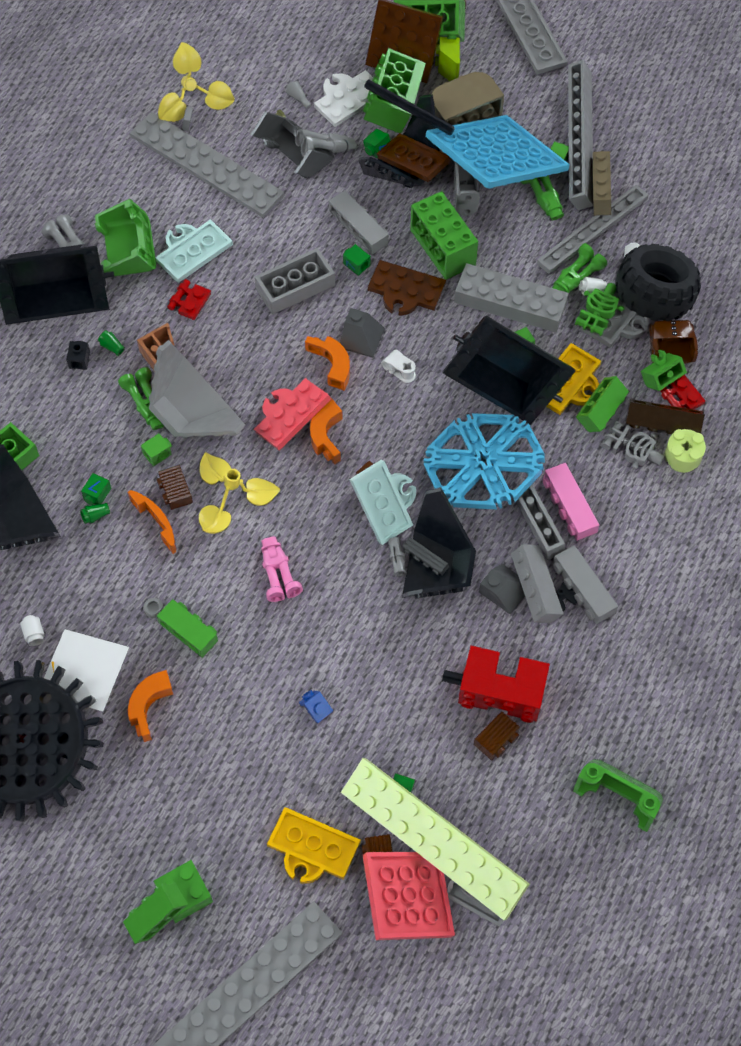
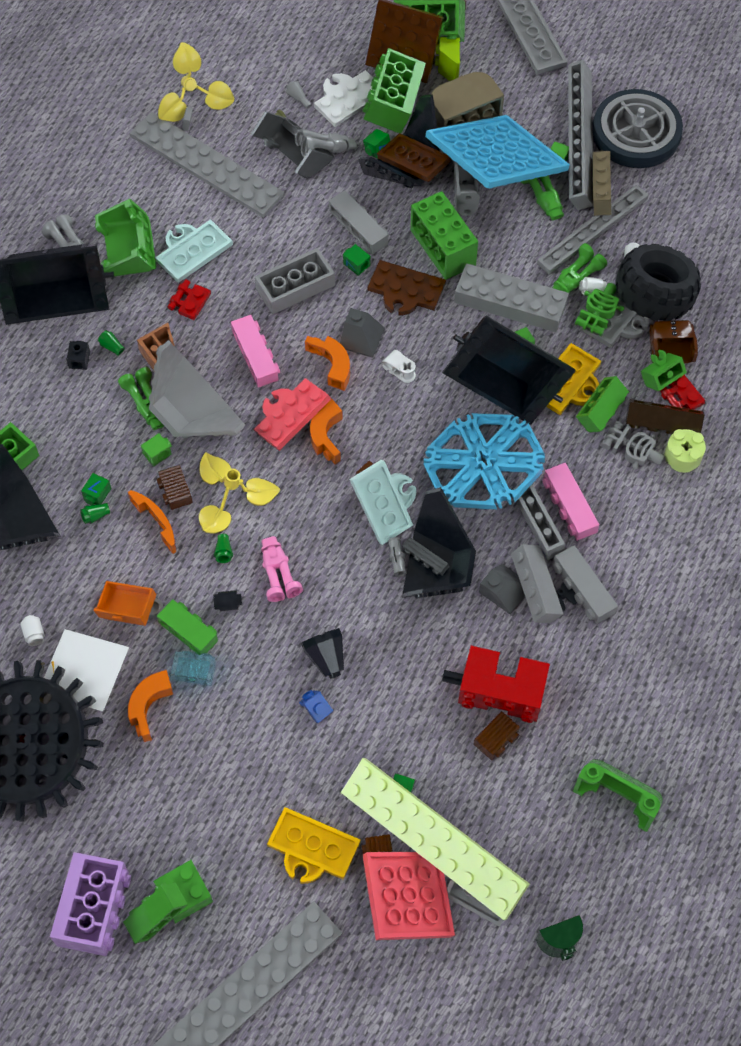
black axle [364,80,455,135] -> none
none -> lavender brick [50,852,131,956]
none -> orange container [94,581,157,626]
none -> clear light blue brick [171,651,216,686]
none -> black brick [213,590,242,611]
none -> green cone [214,534,233,563]
none -> bright pink brick [231,315,280,388]
none -> black cone [301,628,344,679]
none -> dark green brick [535,915,583,961]
none -> wheel [593,89,683,168]

